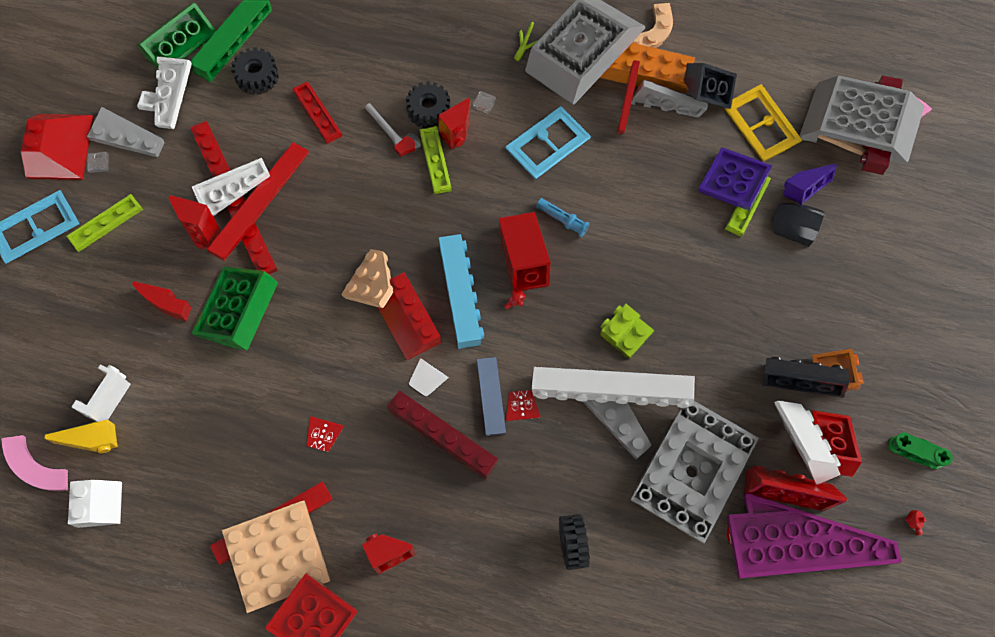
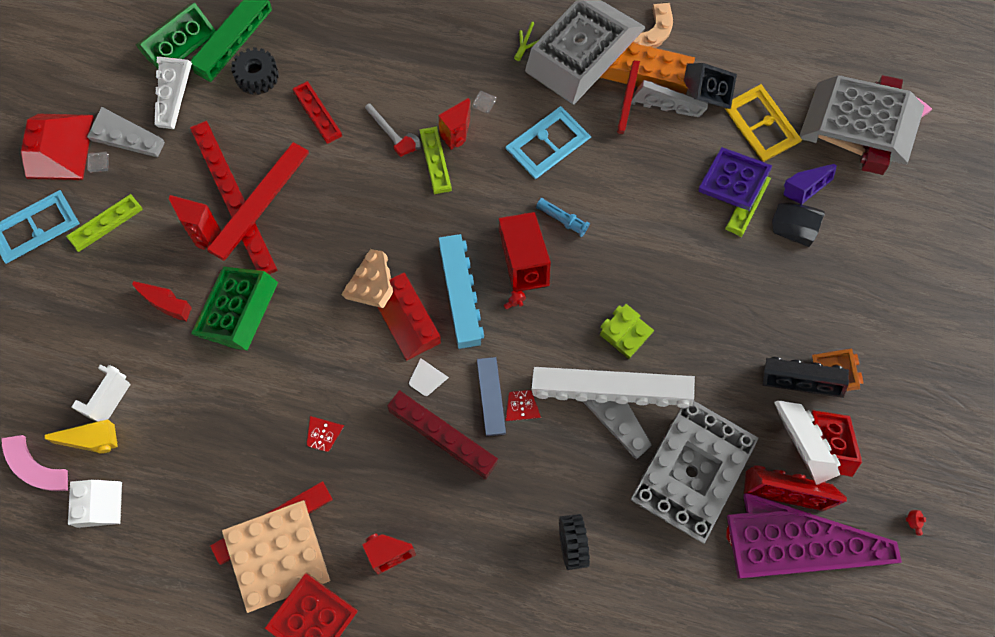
white tile [137,91,158,112] -> none
white wing [192,158,270,216] -> none
black tyre [406,81,450,129] -> none
green piece [888,432,953,469] -> none

